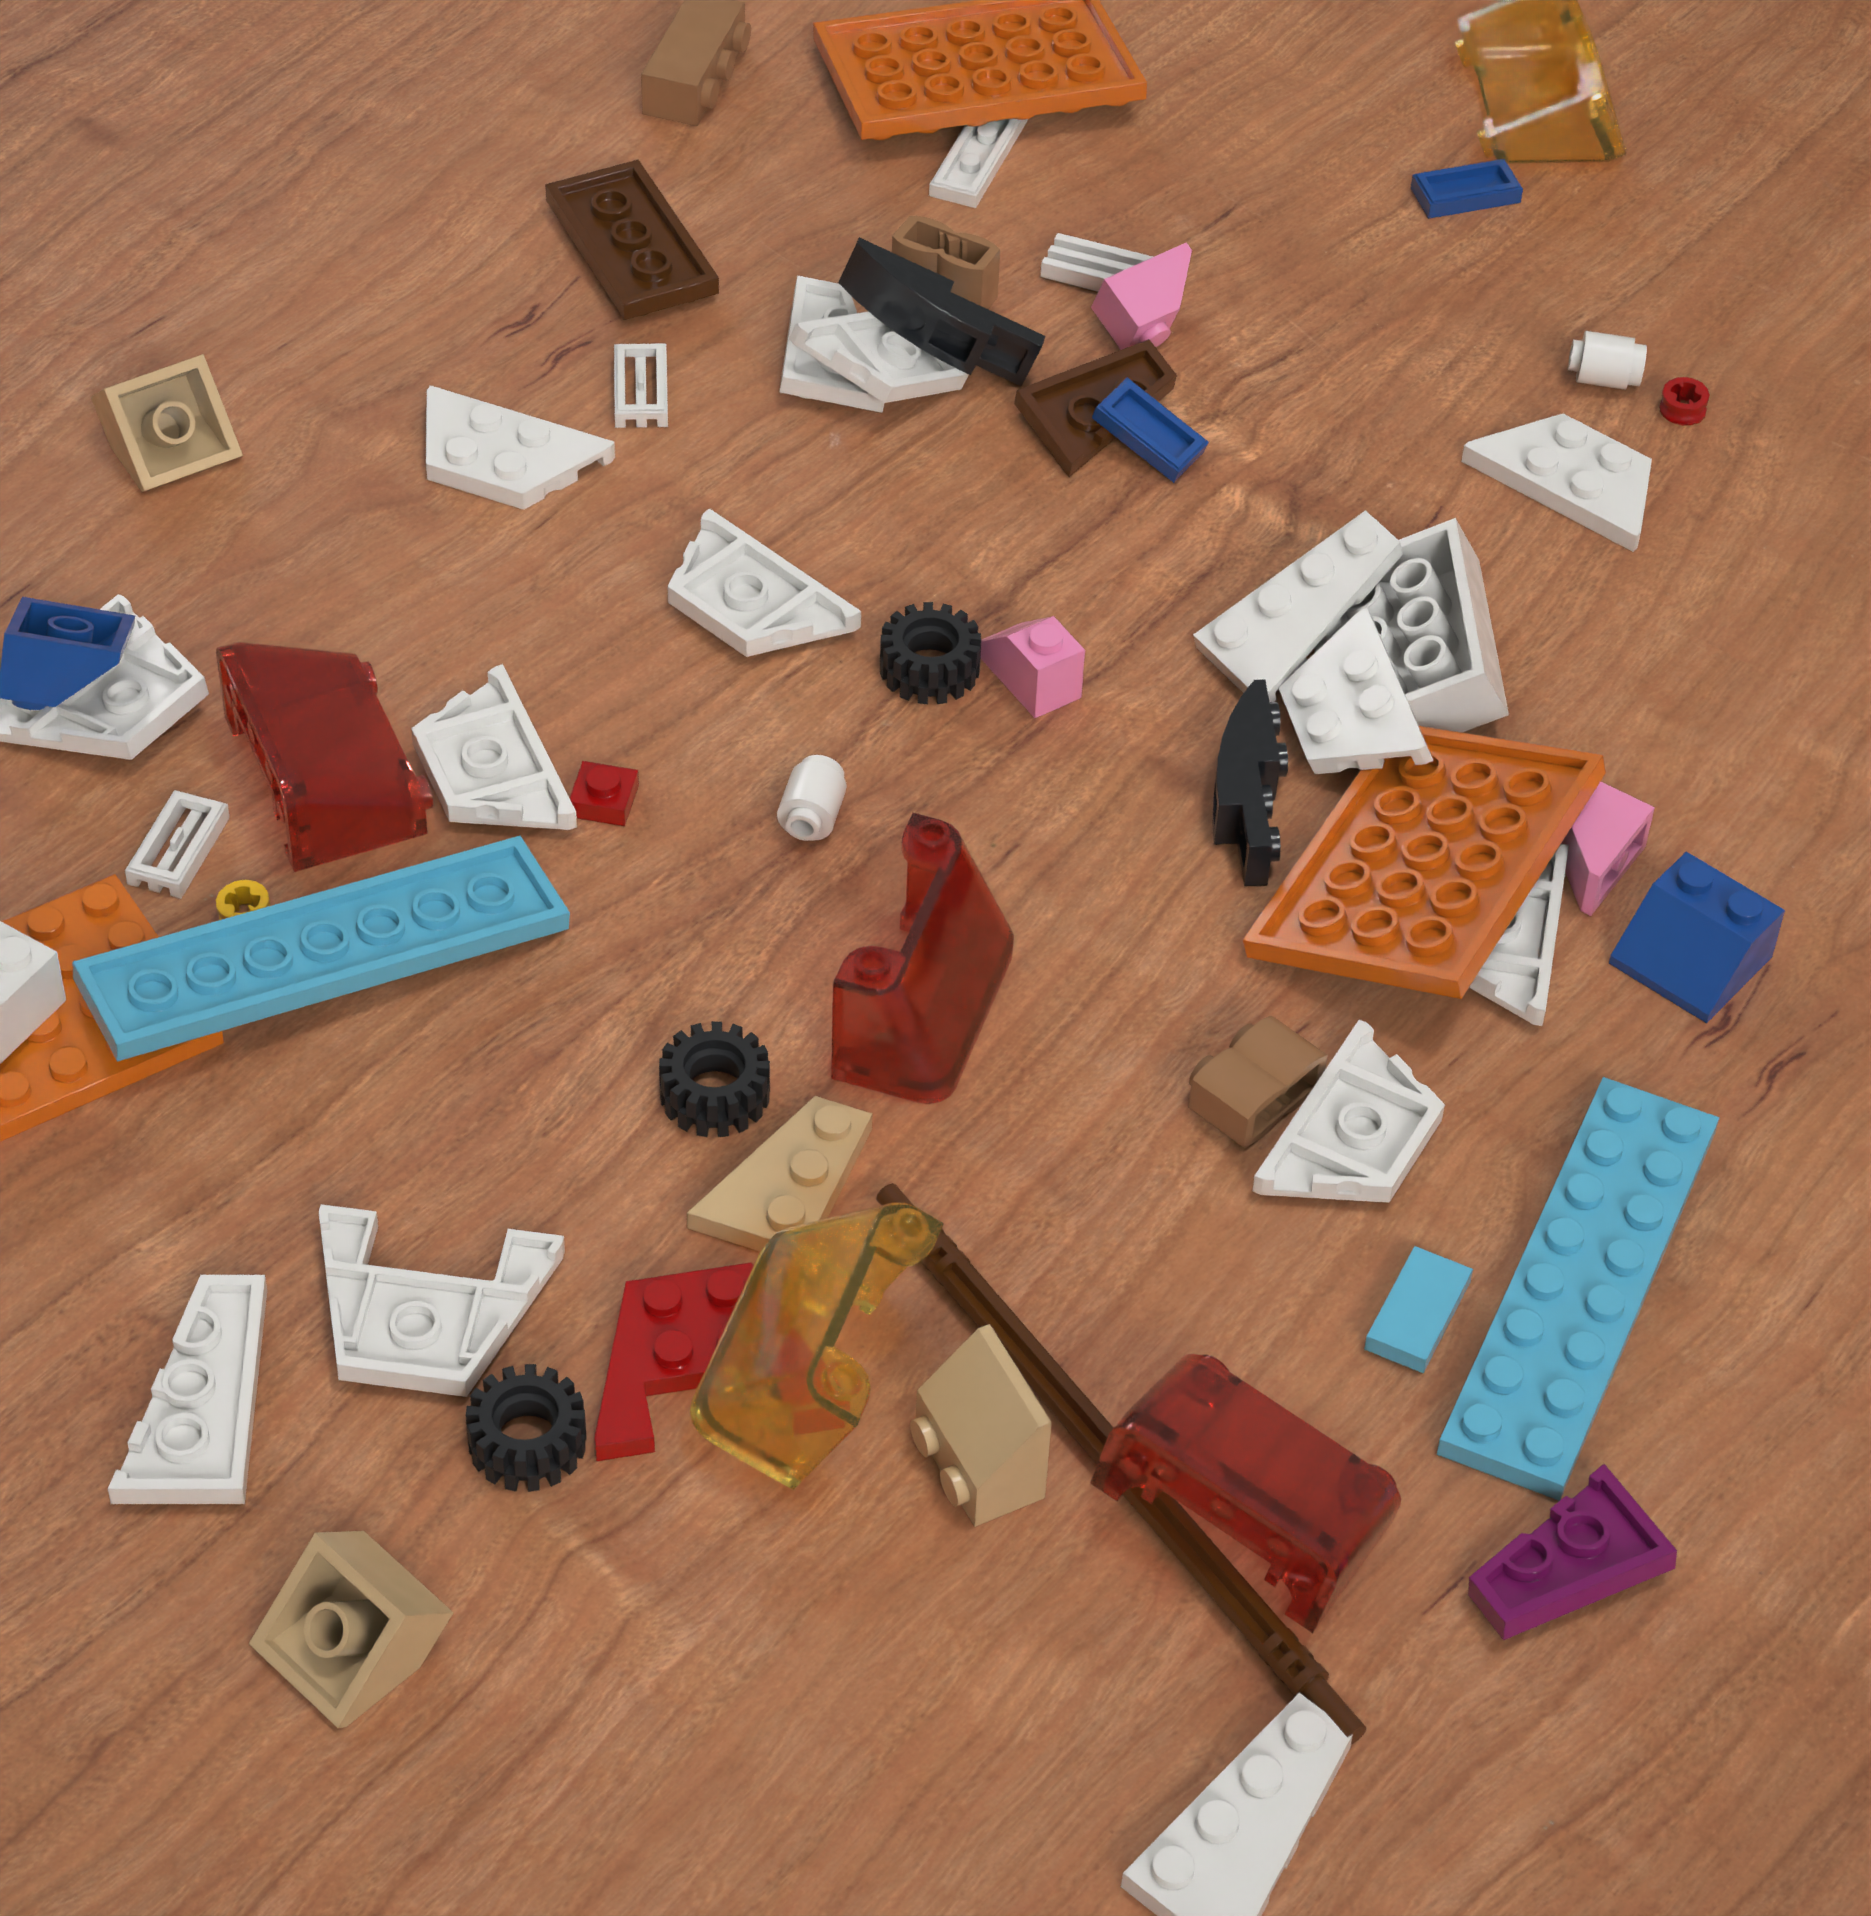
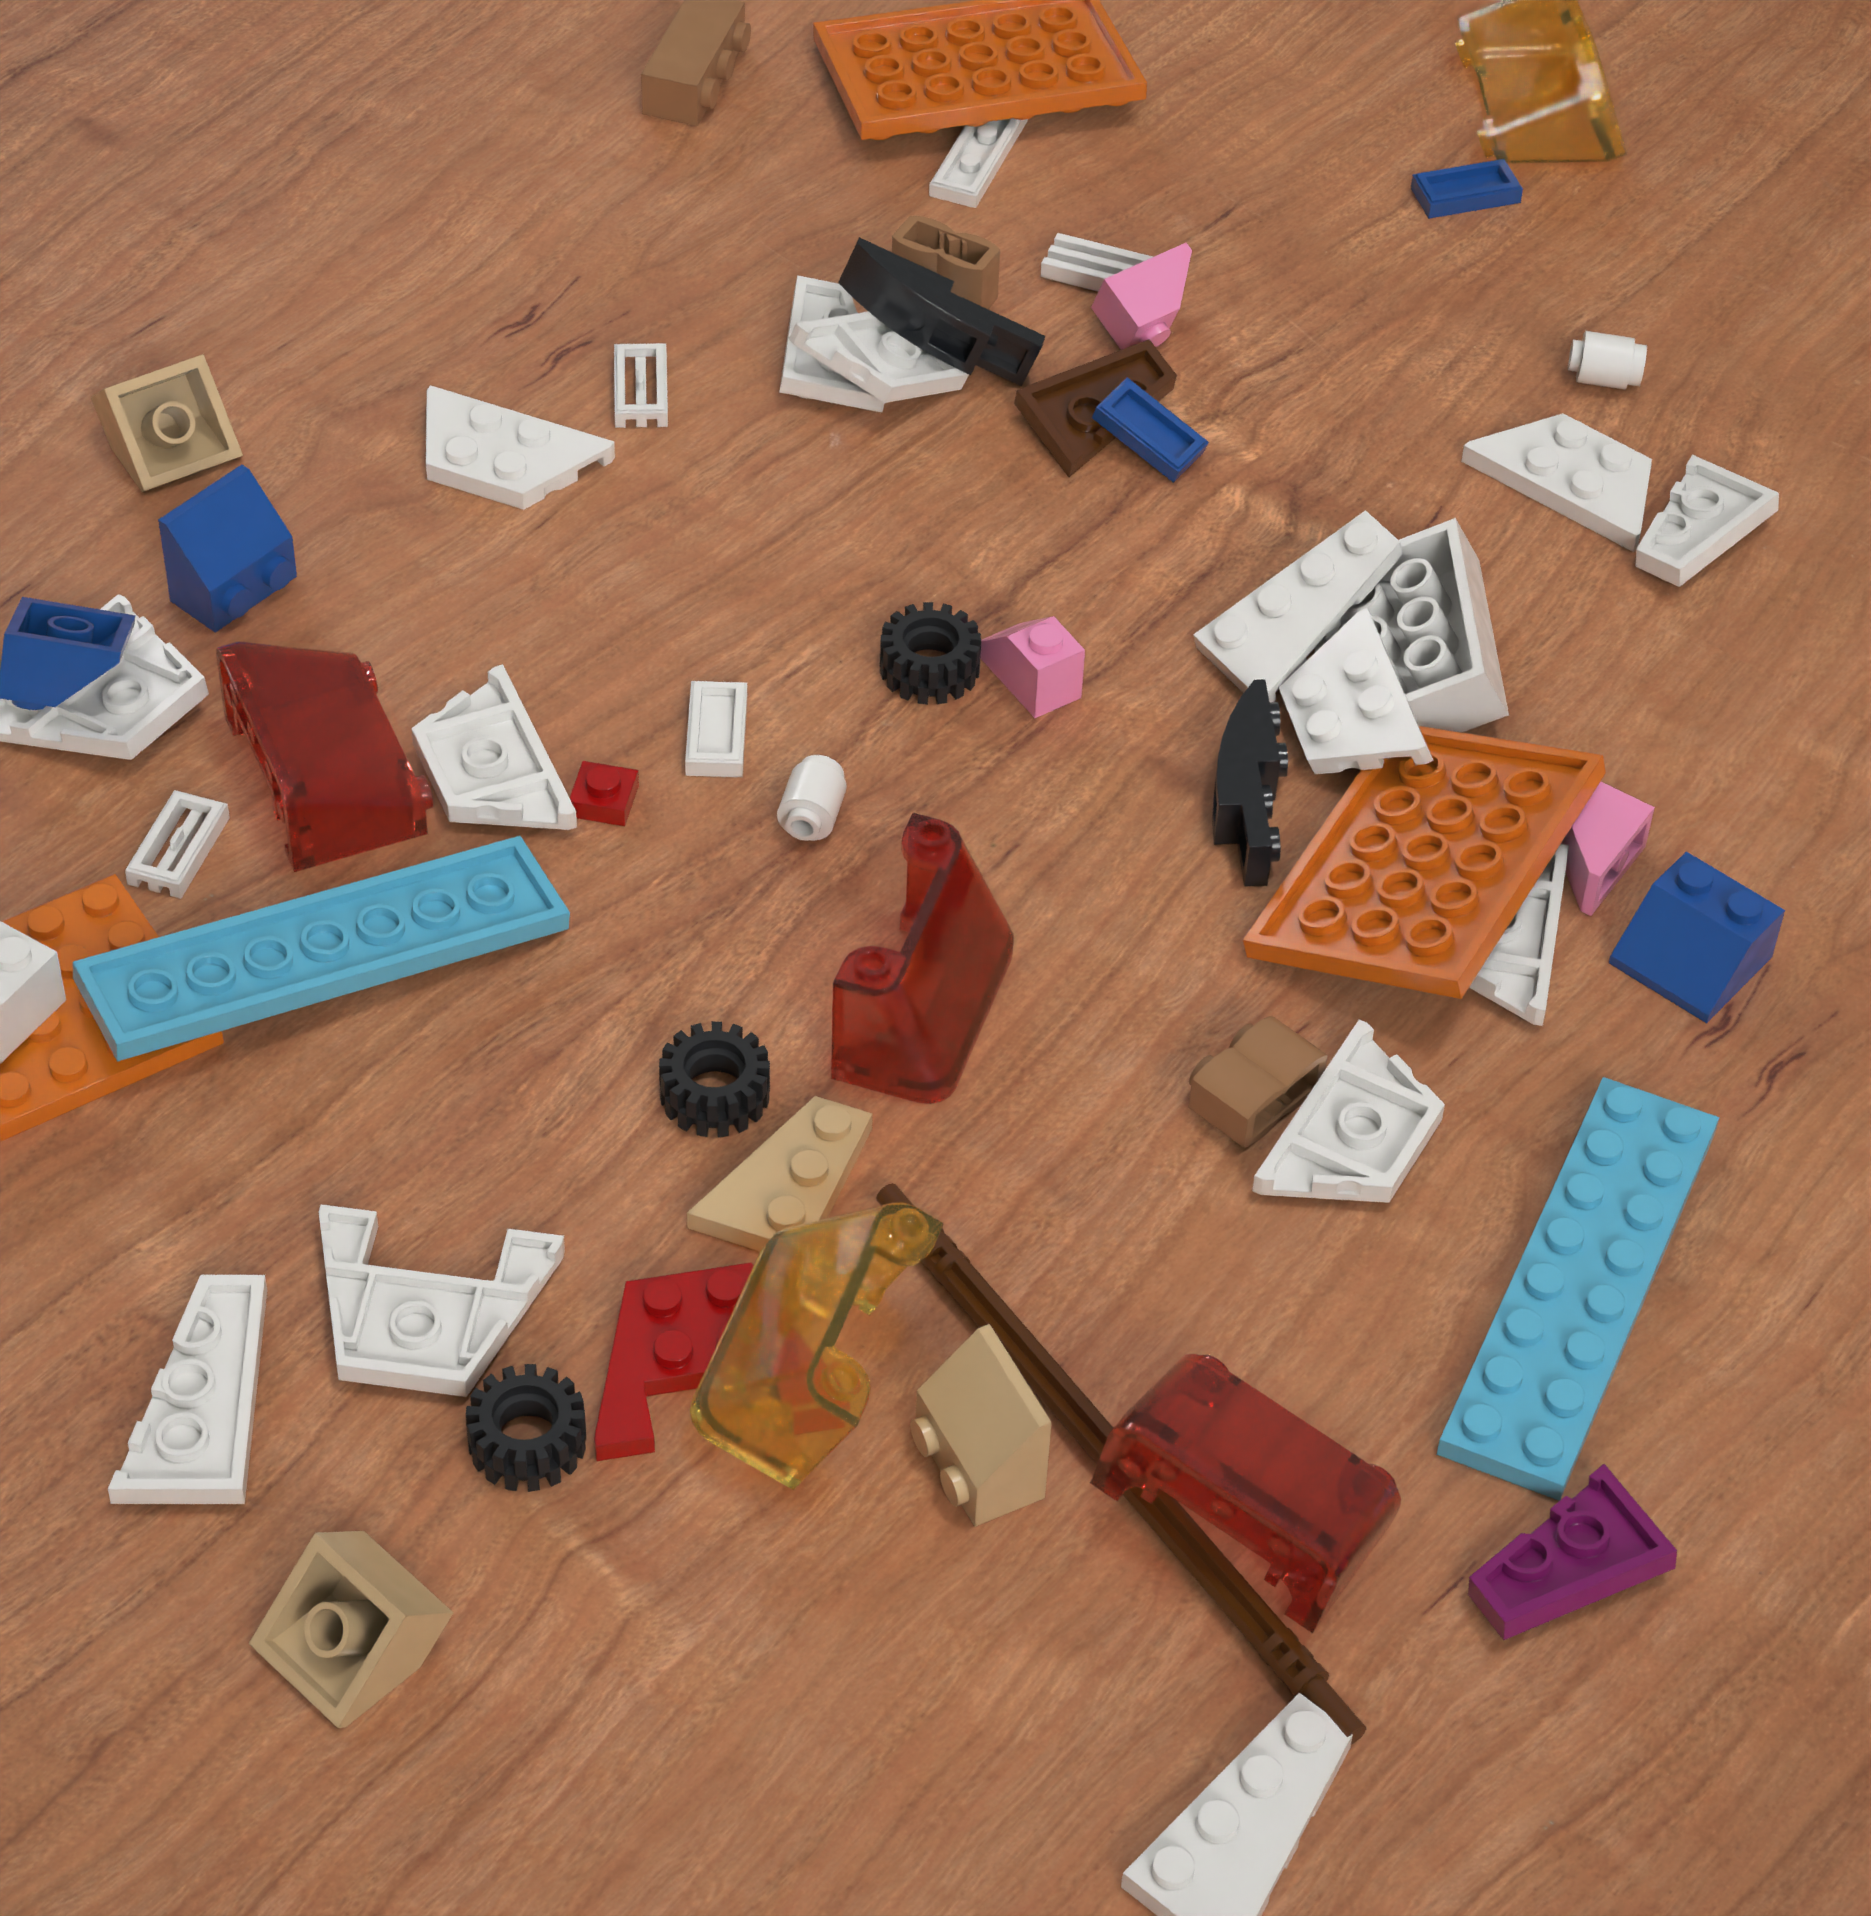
yellow bush [216,879,271,920] -> none
reddish brown plate [545,160,719,320] -> none
white wing [668,509,861,657] -> none
medium azure tile [1364,1246,1473,1373] -> none
red bush [1659,377,1710,426] -> none
none -> blue slope [158,464,297,633]
none -> white tile [685,681,747,777]
none -> white wing [1636,455,1779,587]

